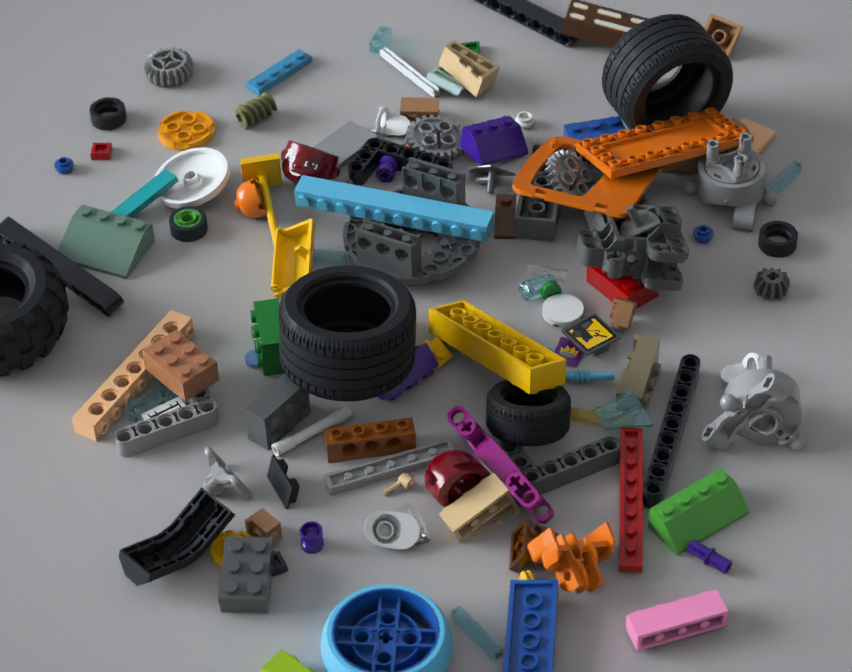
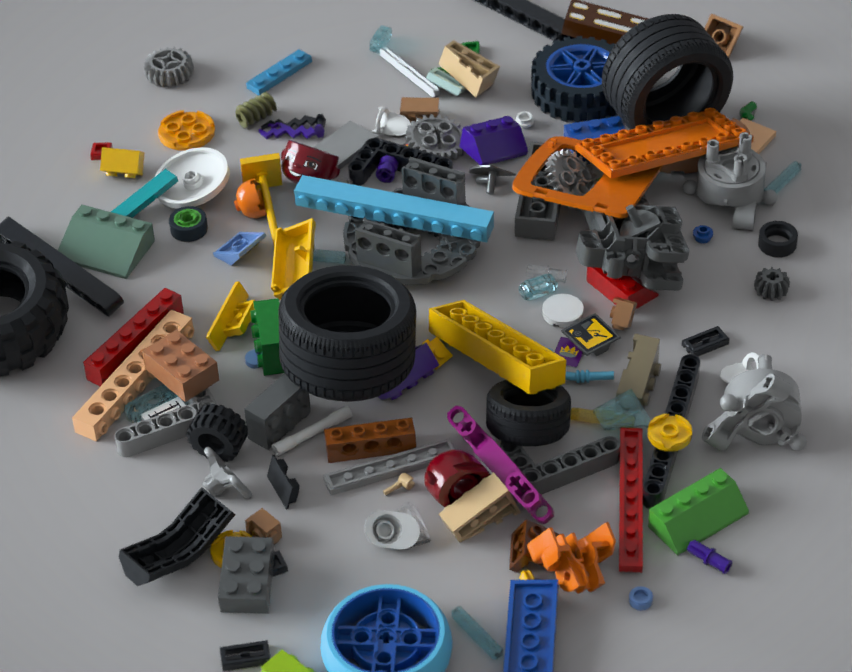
blue plate [54,157,74,175] -> none
black tyre [89,97,127,130] -> none
dark purple wheel [300,521,324,554] -> none
reddish brown slope [494,194,516,239] -> none
green tile [540,281,562,300] -> none
bright pink brick [626,589,728,651] -> none
none -> red brick [83,288,184,386]
none -> yellow brick [100,147,145,179]
none -> black tyre [186,404,248,462]
none -> yellow bracket [206,281,255,351]
none -> medium blue slope [213,232,266,266]
none -> black tile [220,640,270,672]
none -> dark purple piece [259,114,326,139]
none -> black wheel [531,36,616,122]
none -> medium blue tile [629,586,653,610]
none -> yellow tile [647,414,692,451]
none -> black tile [682,326,730,356]
none -> green arm [739,101,757,121]

